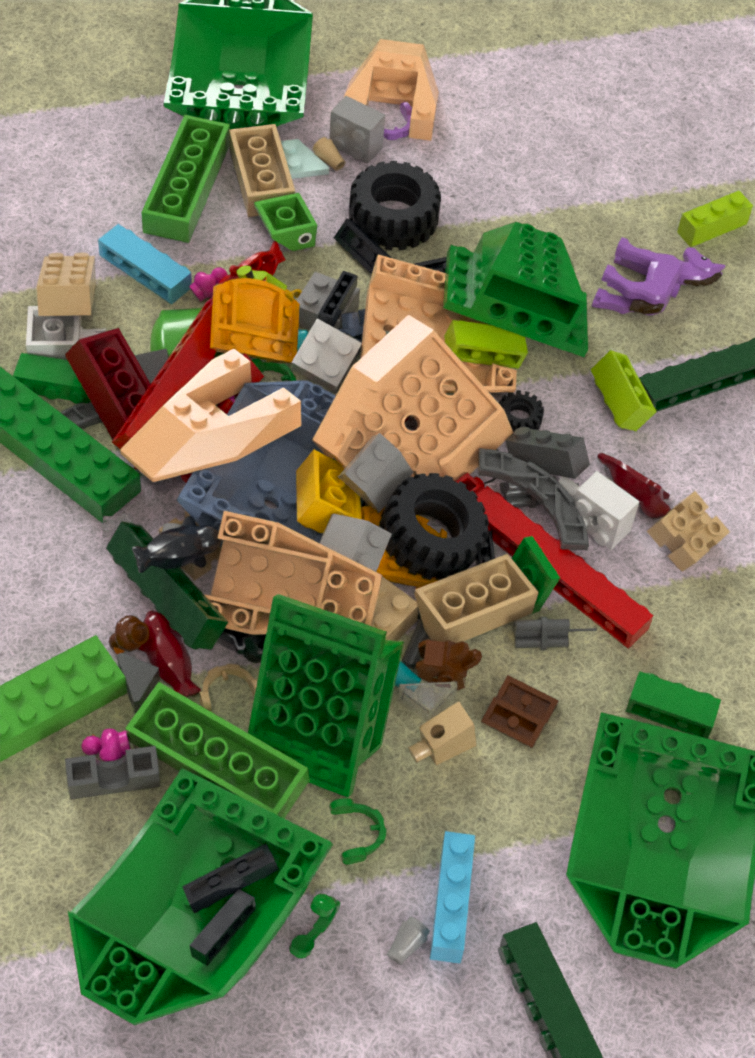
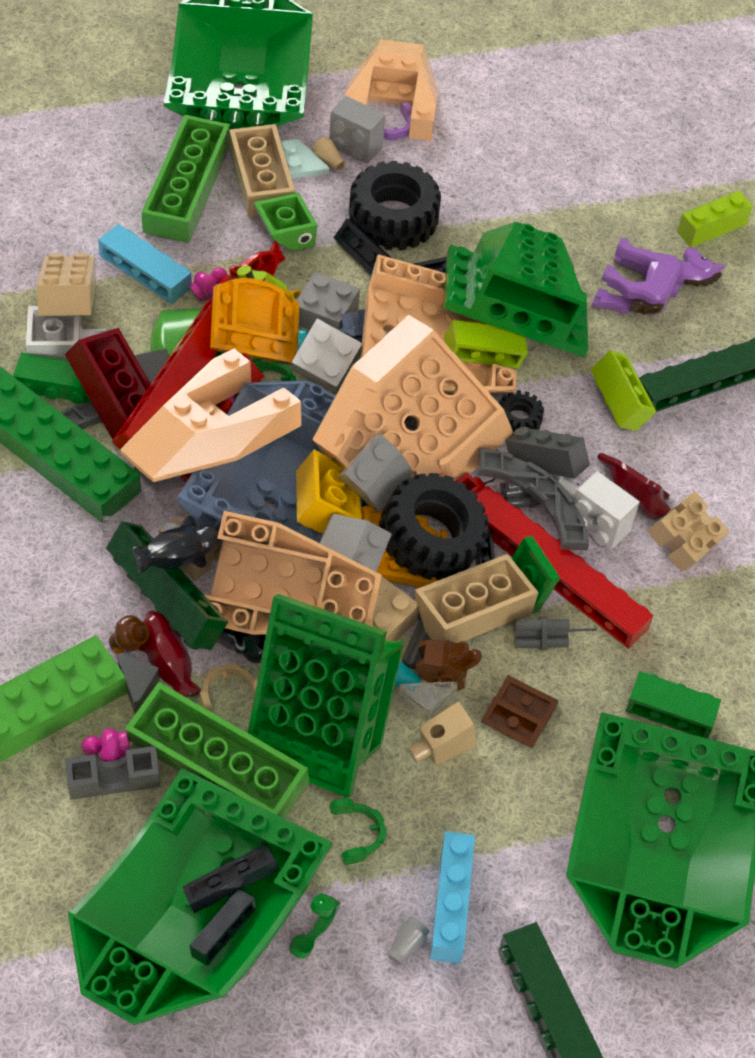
black piece [318,270,358,327] -> none

